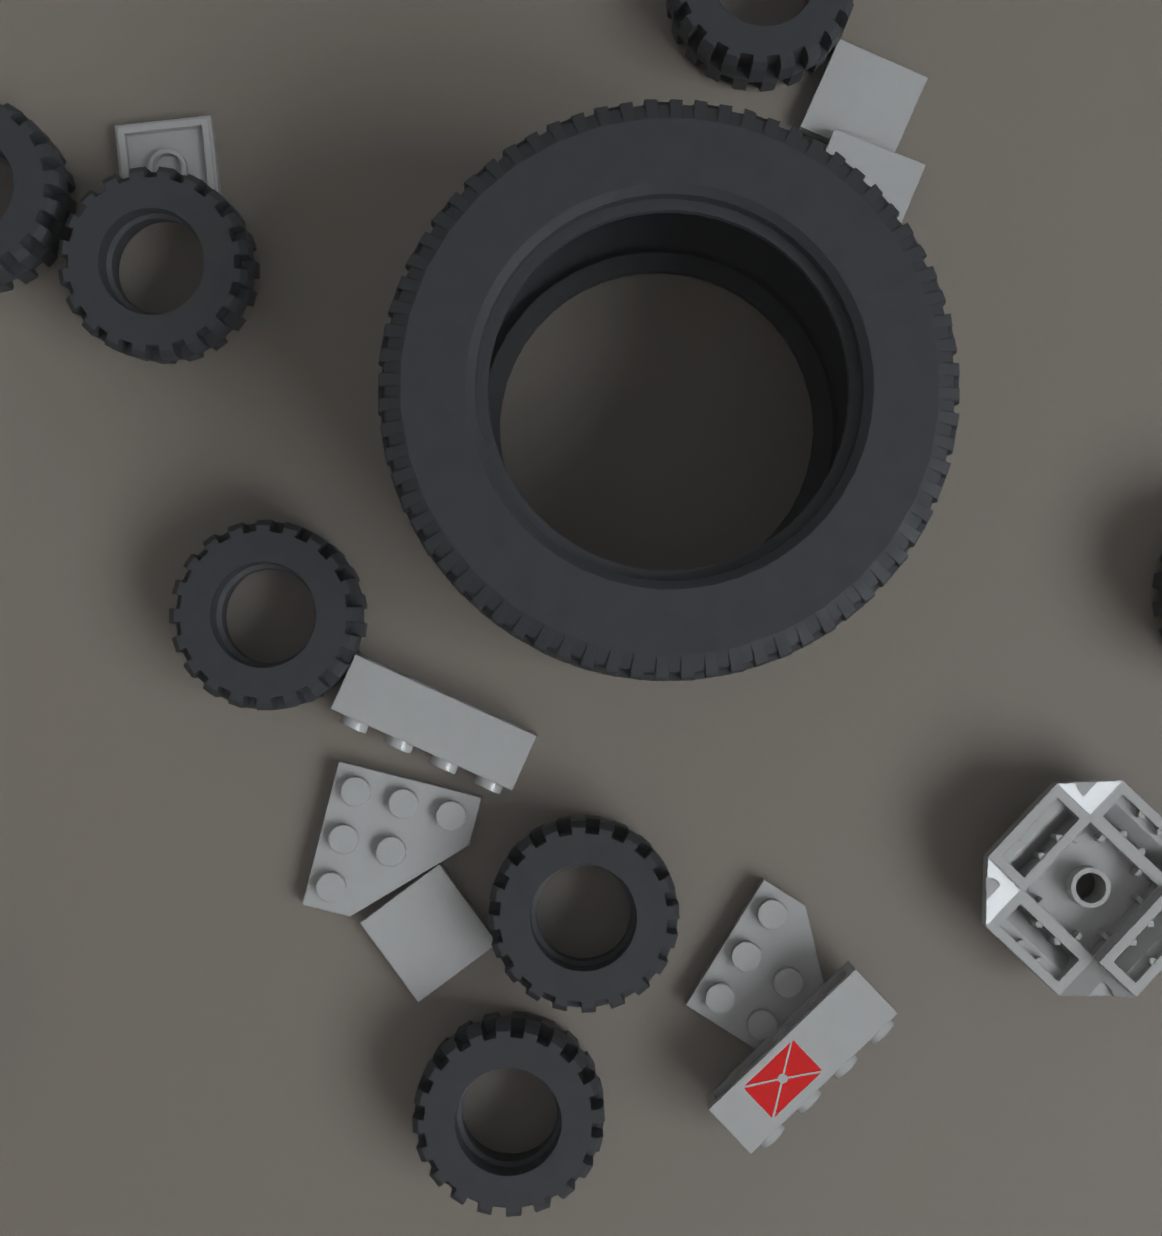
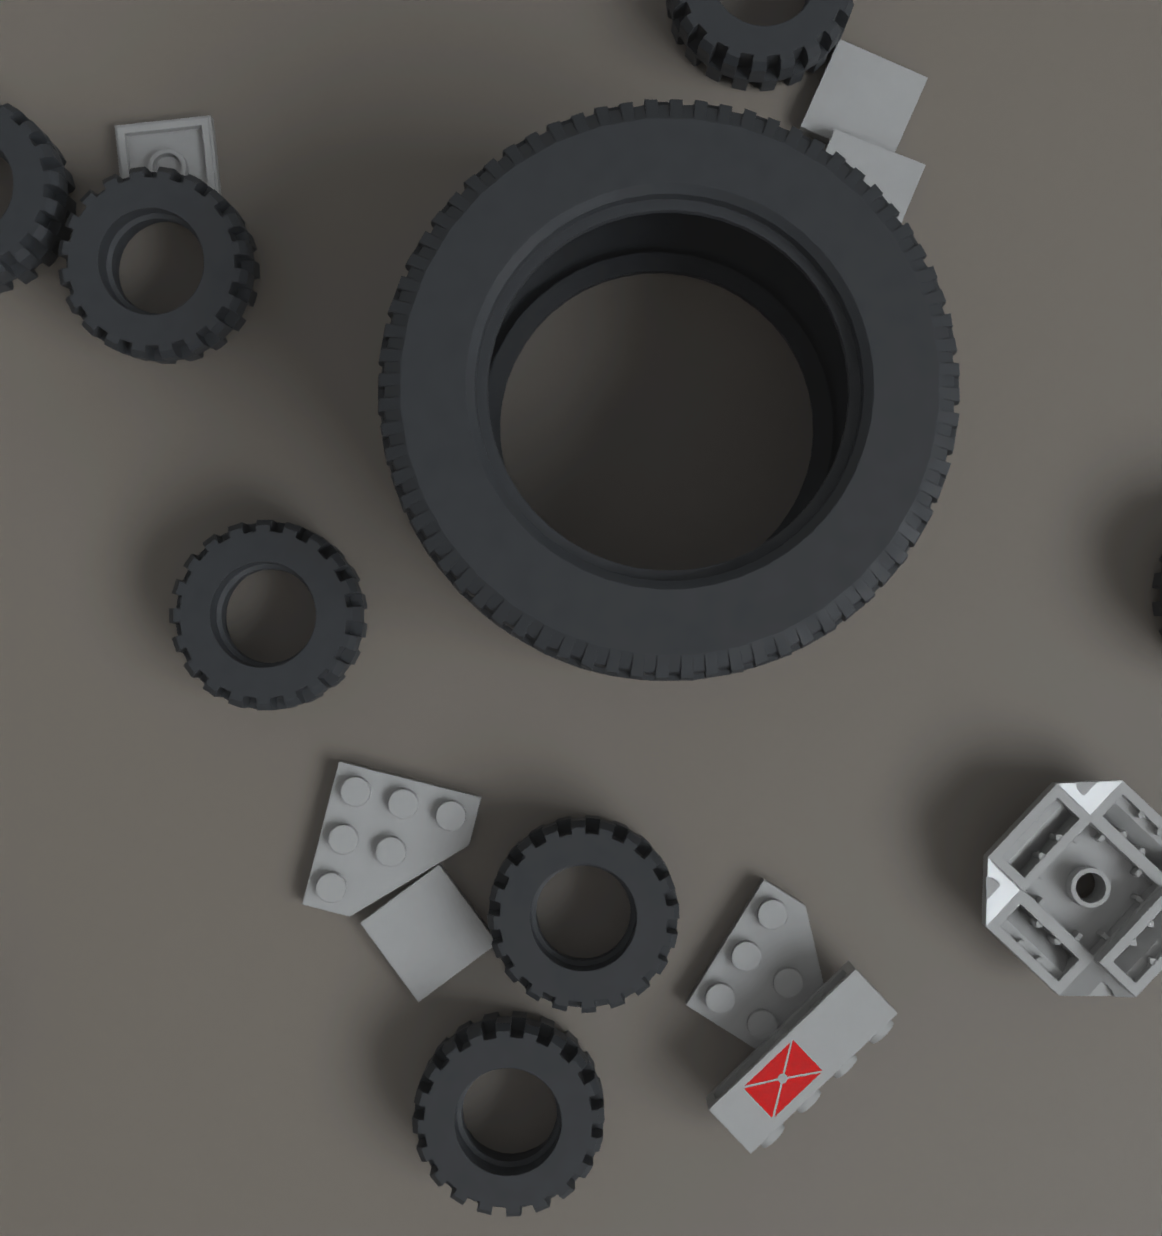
light grey brick [331,654,538,794] -> none

